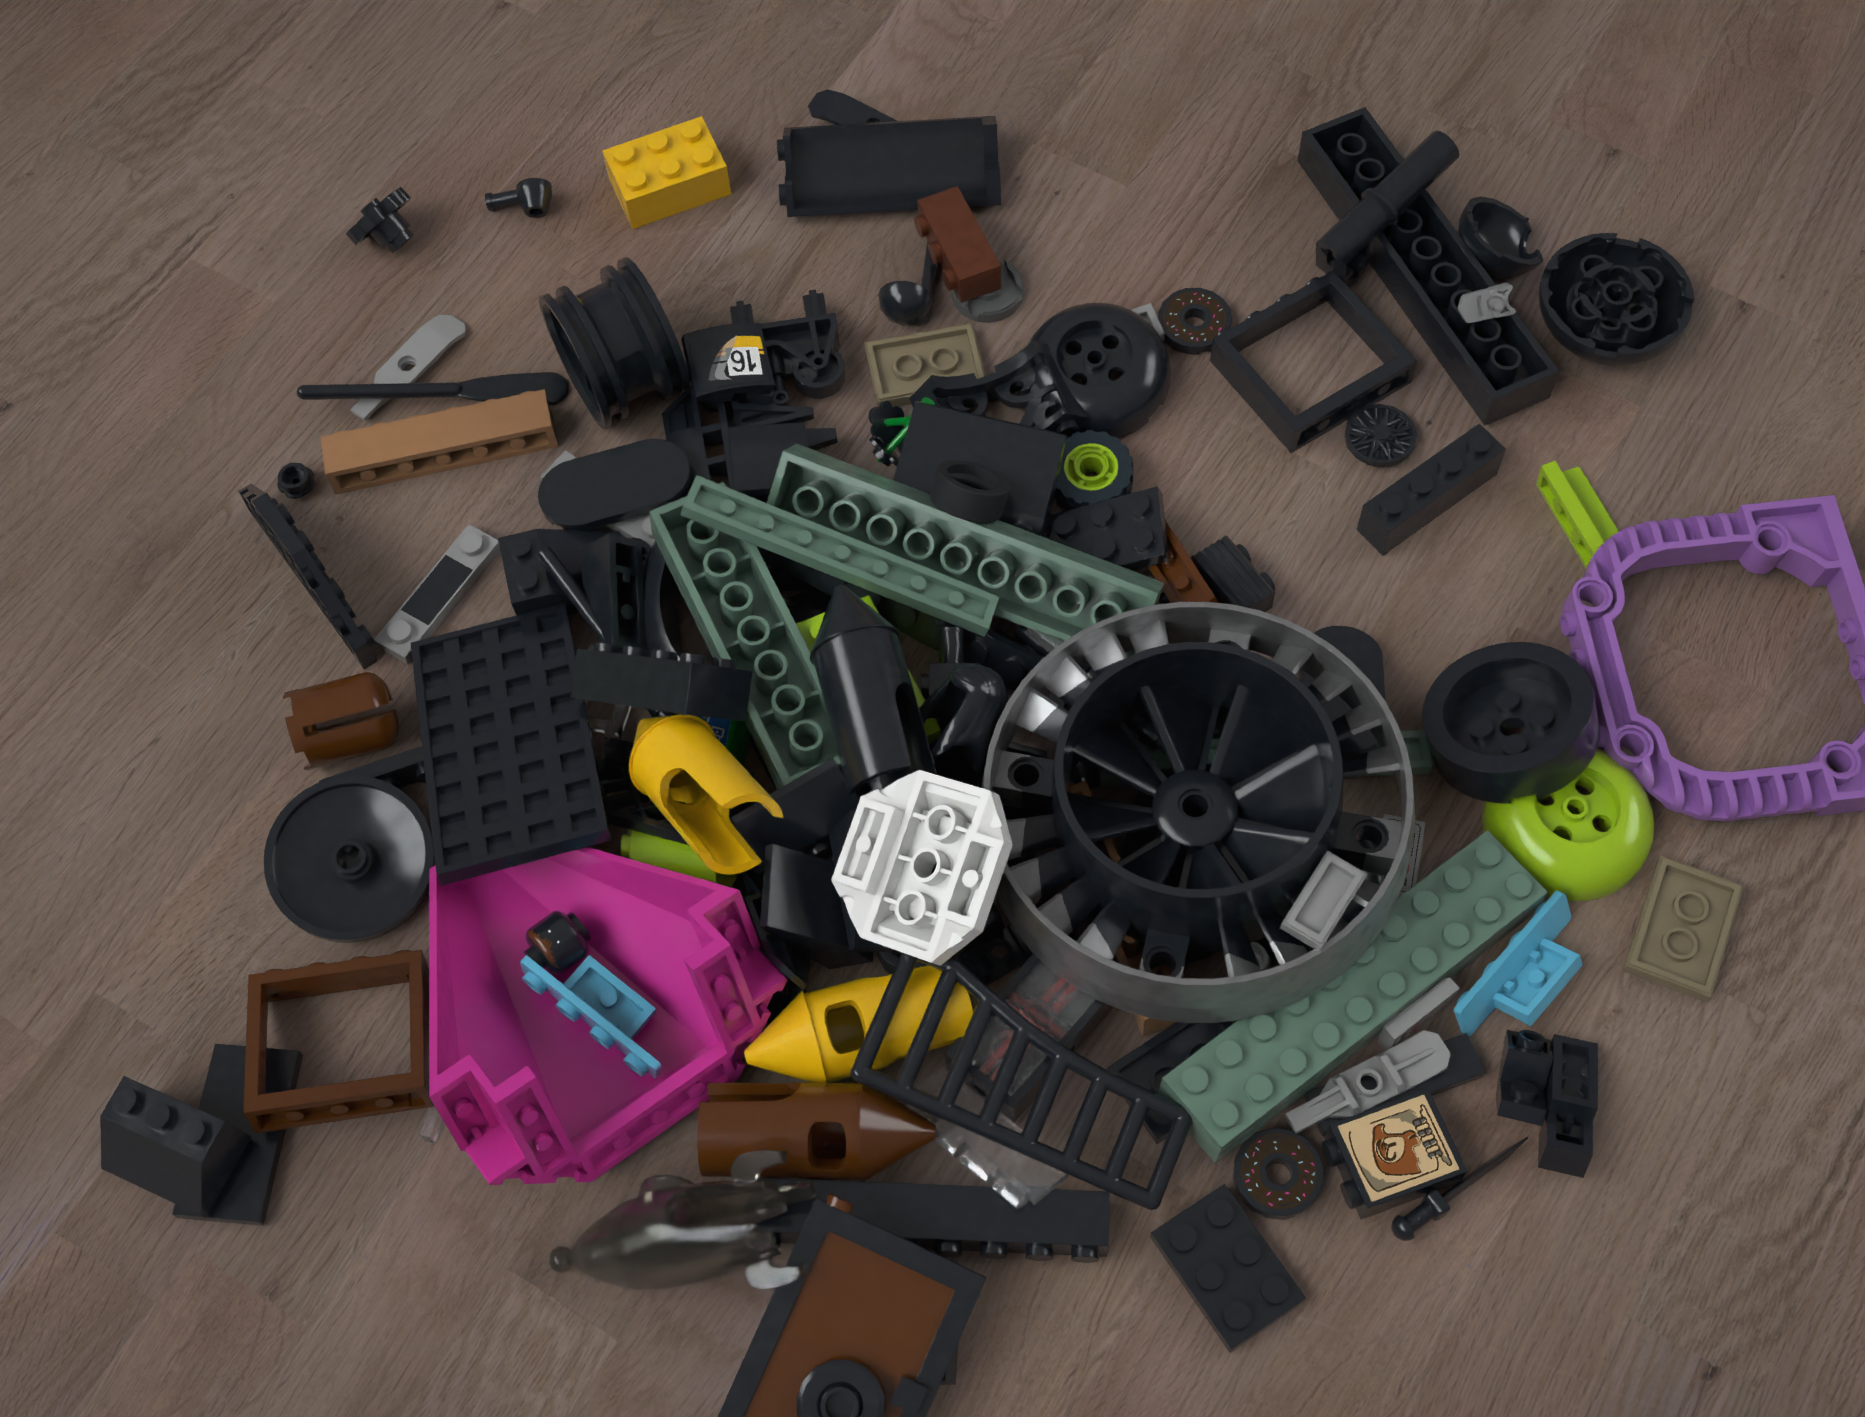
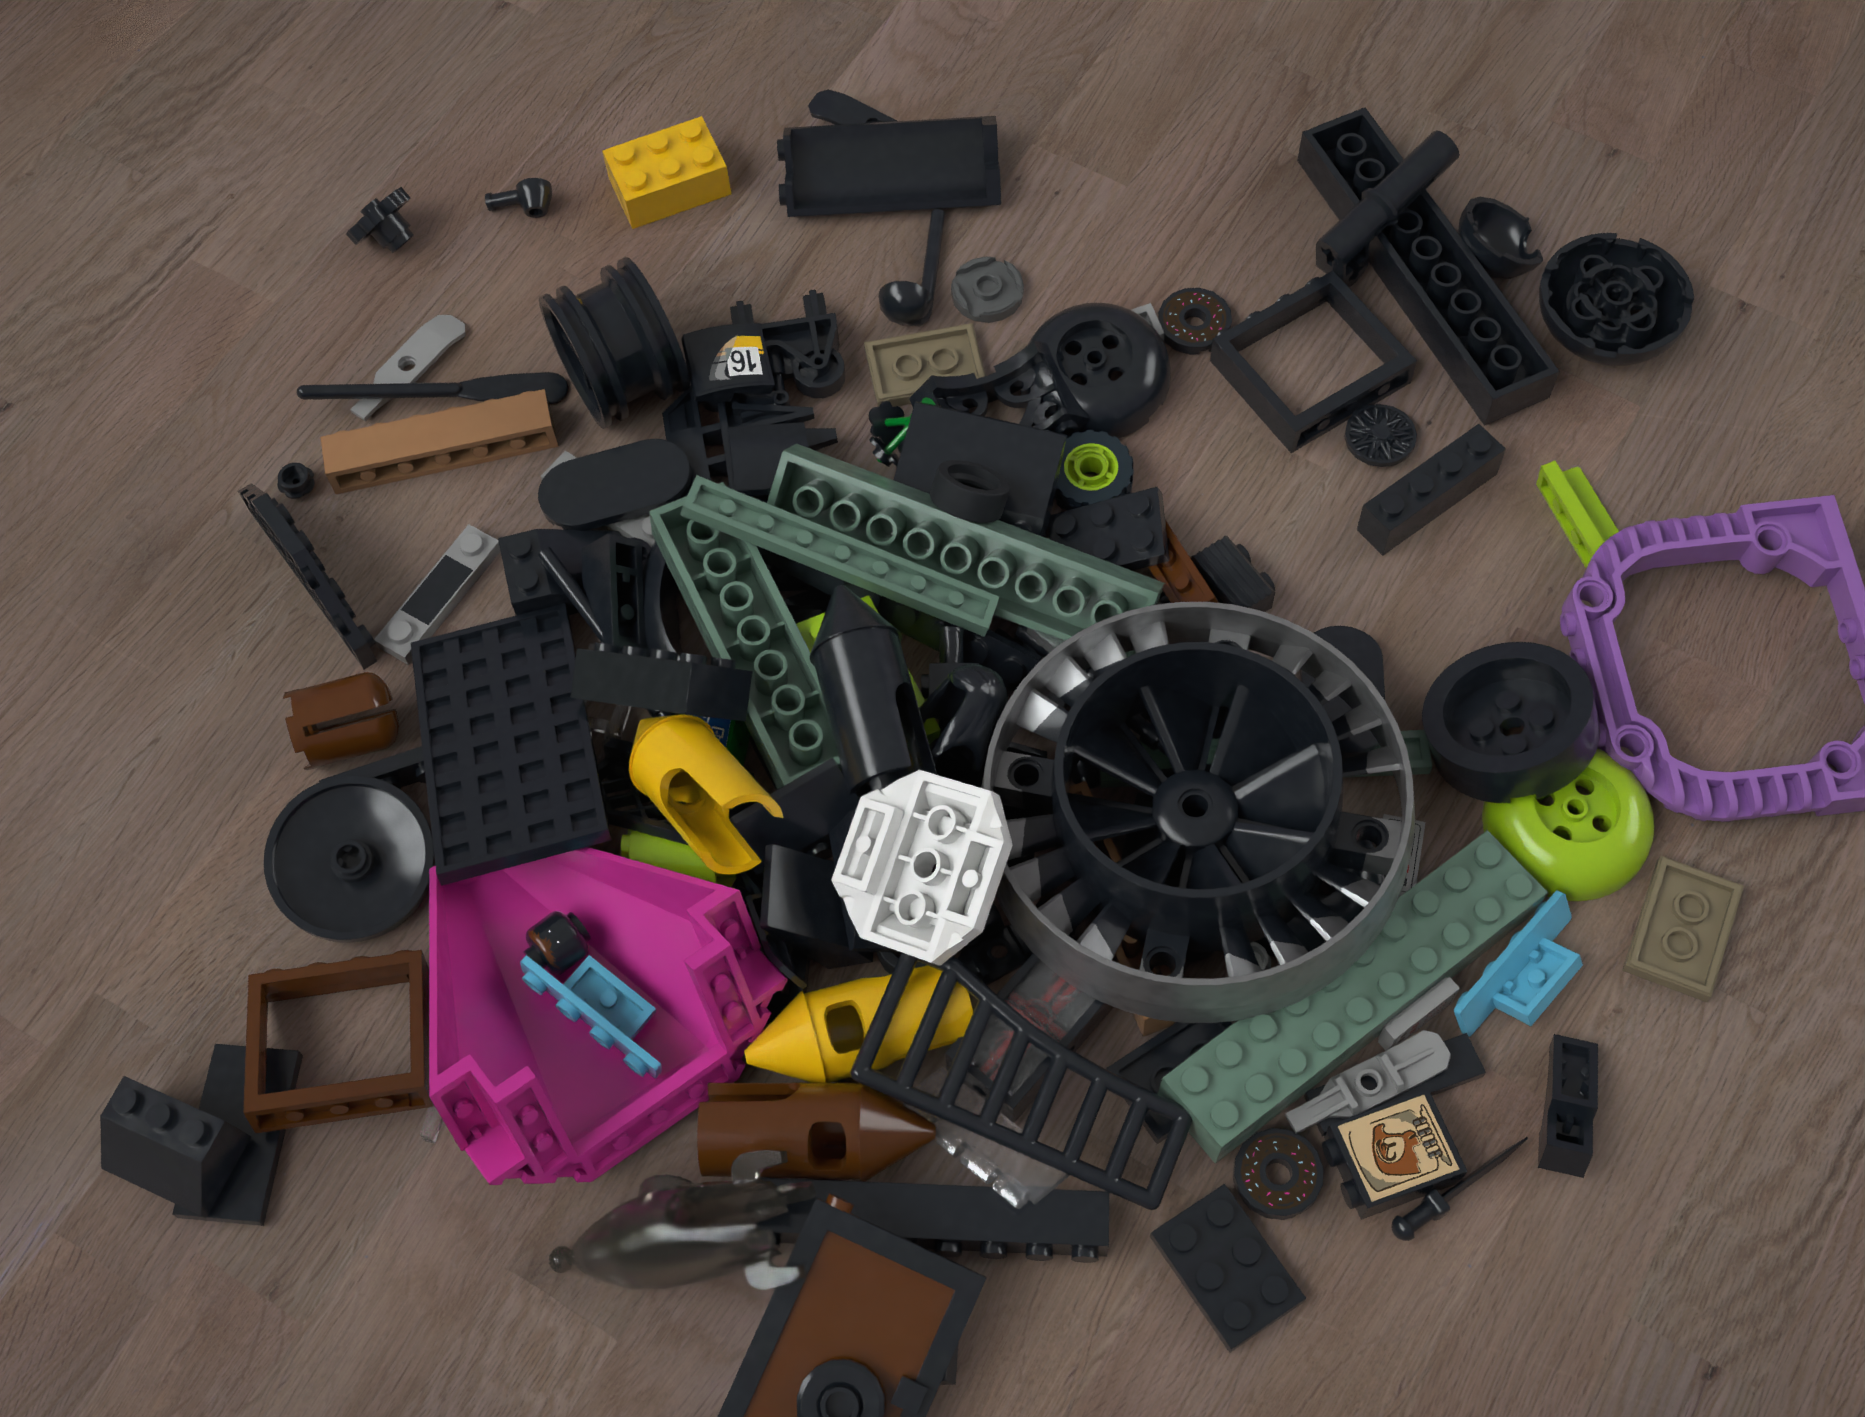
copper brick [914,186,1001,303] -> none
light grey tile [1280,851,1367,950] -> none
light grey piece [1458,283,1516,323] -> none
black slope [1496,1030,1553,1126] -> none

